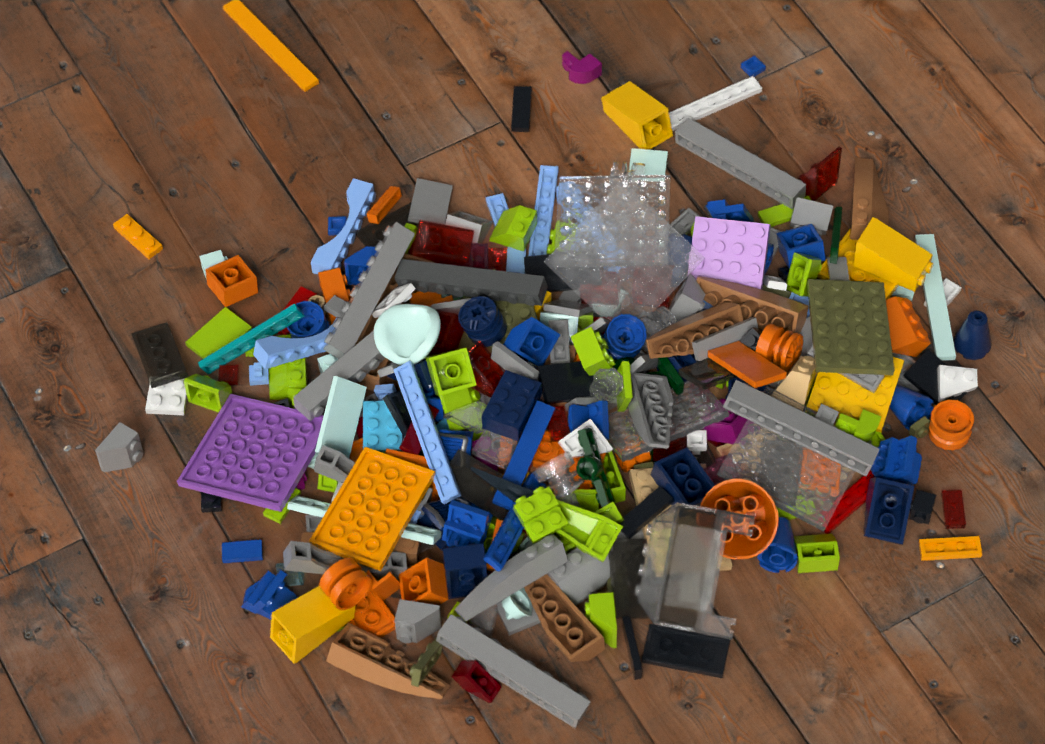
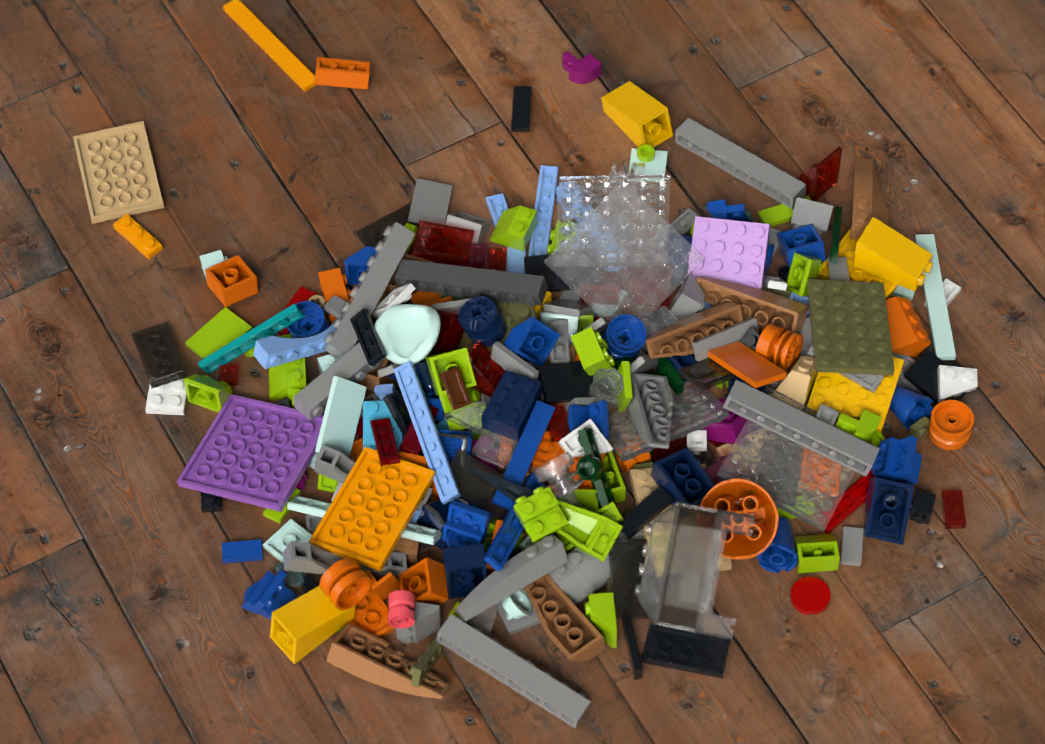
light grey slope [95,422,144,472] -> none
light blue tile [249,362,269,386] -> none
light blue arch [311,178,376,274] -> none
blue tile [328,216,347,236] -> none
orange piece [367,186,402,224] -> none
dark red slope [451,660,502,703] -> none
white tile [669,76,762,131] -> none
blue tile [740,55,766,77] -> none
light orange plate [918,536,982,561] -> none
dark blue cone [953,310,992,360] -> none
none -> tan plate [73,121,164,224]
none -> light aqua tile [262,519,312,564]
none -> black plate [302,573,317,593]
none -> orange brick [314,57,370,90]
none -> black tile [350,308,387,366]
none -> dark red tile [370,418,400,466]
none -> coral wheel [388,590,415,628]
none -> reddish brown tile [439,366,471,410]
none -> lime tile [637,144,655,162]
none -> red tile [790,576,831,615]
none -> light grey tile [841,526,864,567]

